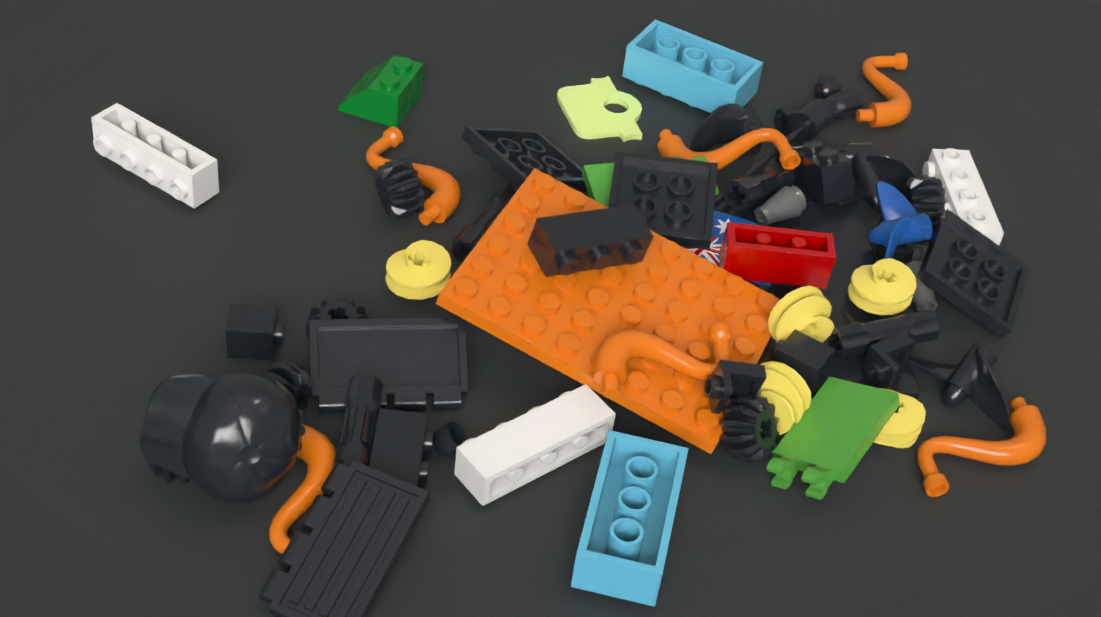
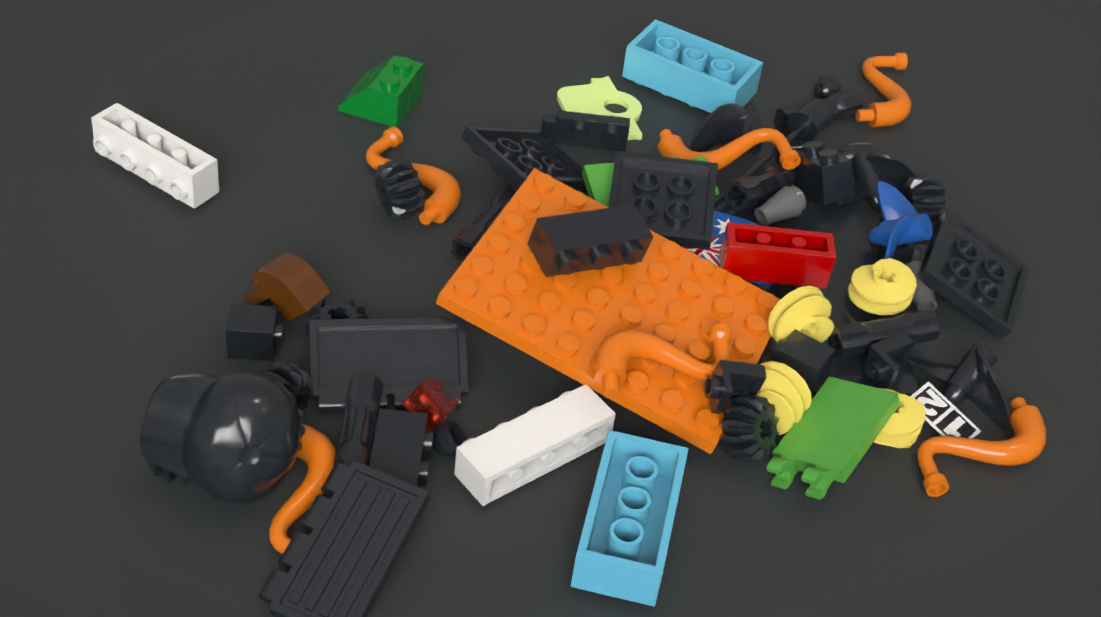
light yellow piece [385,240,452,300] -> none
white brick [922,148,1004,245] -> none
none -> reddish brown brick [243,253,331,322]
none -> clear red tile [402,378,458,430]
none -> black hinge [541,111,630,152]
none -> sticker [910,381,981,439]

